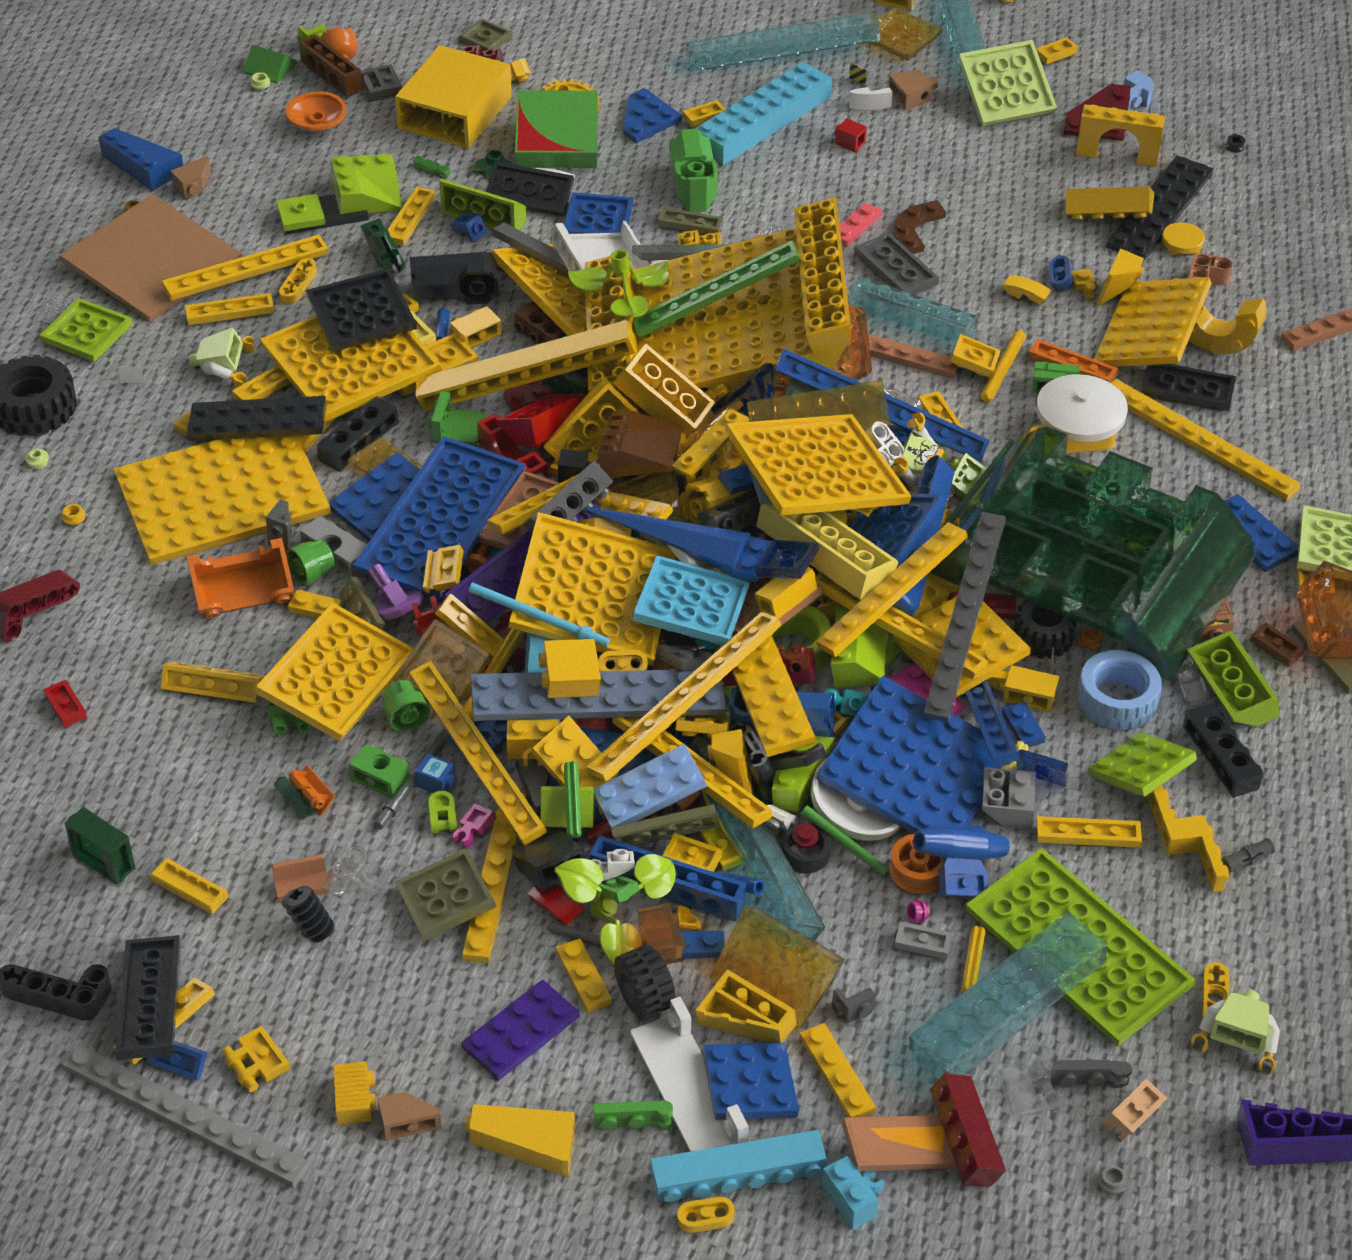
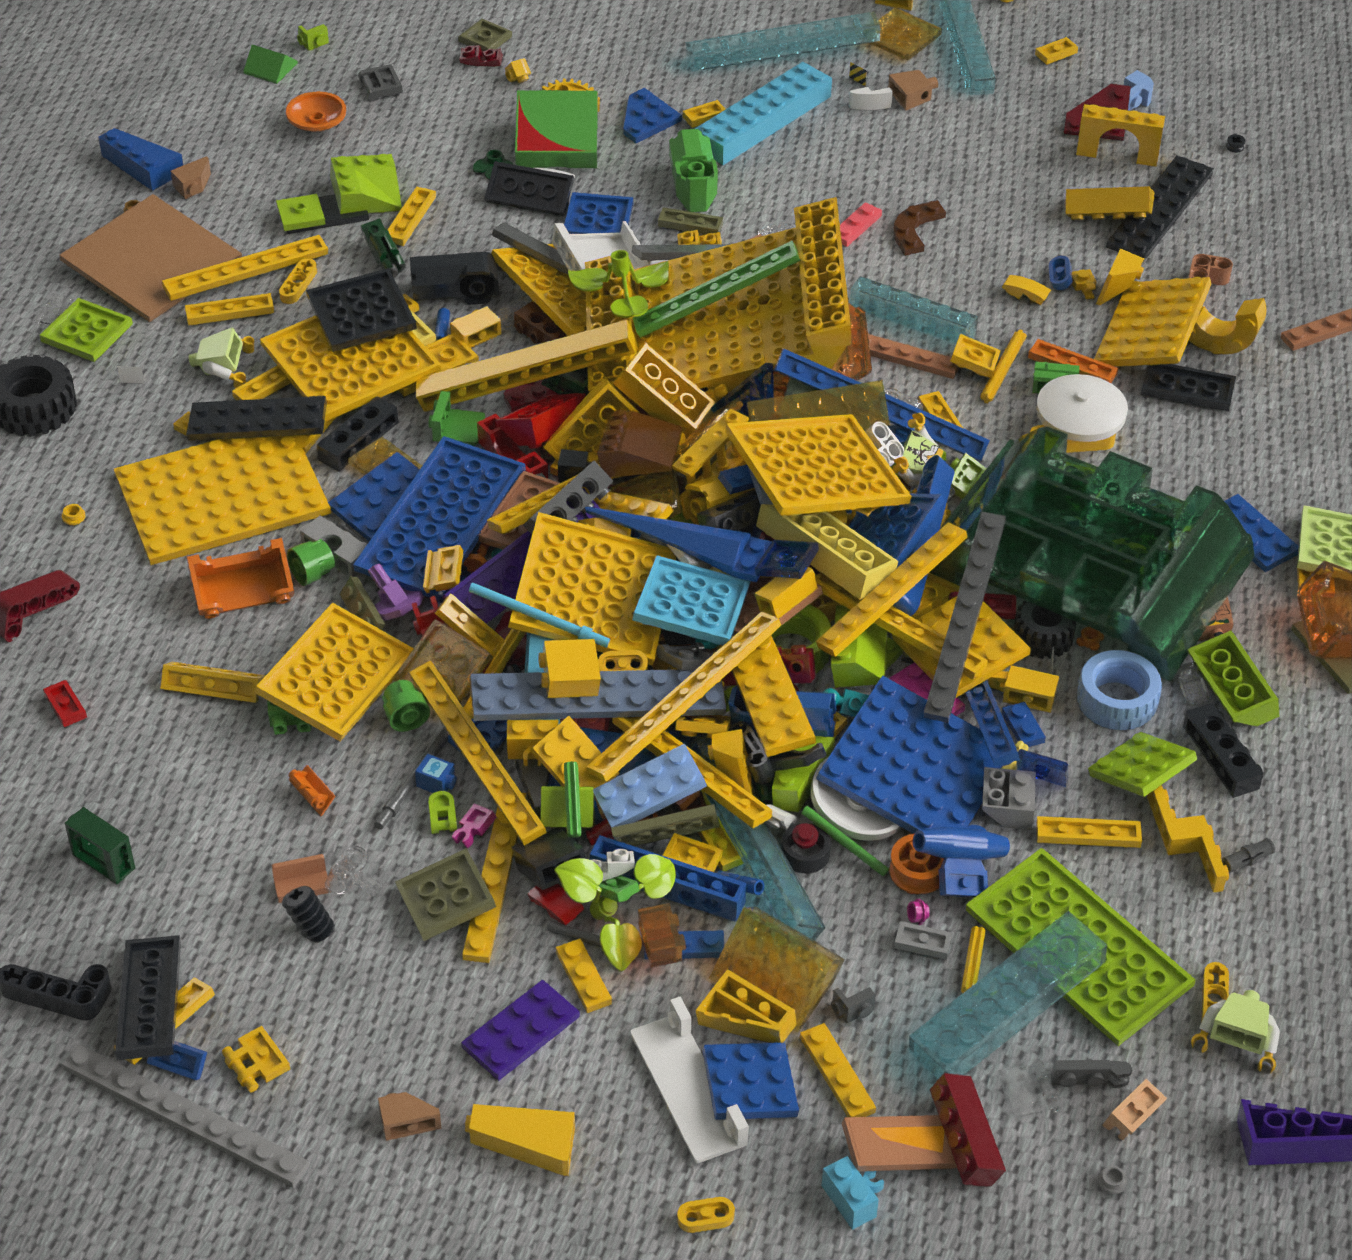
yellowish green plate [25,449,49,469] -> none
yellow plate [150,858,229,915] -> none
yellowish green plate [250,73,270,90] -> none
dark grey bracket [266,499,292,556] -> none
clear green axle [274,776,314,820] -> none
yellow plate [288,590,342,619] -> none
reddish brown brick [299,35,363,97] -> none
orange cylinder [321,27,358,61] -> none
yellow brick [333,1061,377,1125] -> none
bright green brick [349,744,409,799] -> none
yellow brick [395,45,512,149] -> none
bright green axle [413,156,451,178] -> none
lime slope [439,179,526,230] -> none
blue bracket [450,214,487,242] -> none
bright green plate [594,1100,673,1130] -> none
black tyre [614,944,676,1020] -> none
medium azure brick [651,1130,827,1203] -> none
yellow tile [674,905,701,931] -> none
red brick [834,118,867,152] -> none
dark grey plate [855,232,939,299] -> none
yellowish green plate [958,40,1057,126] -> none
yellow plate [1111,379,1301,501] -> none
yellow tile [1162,222,1205,255] -> none
reddish brown plate [1250,623,1305,667] -> none

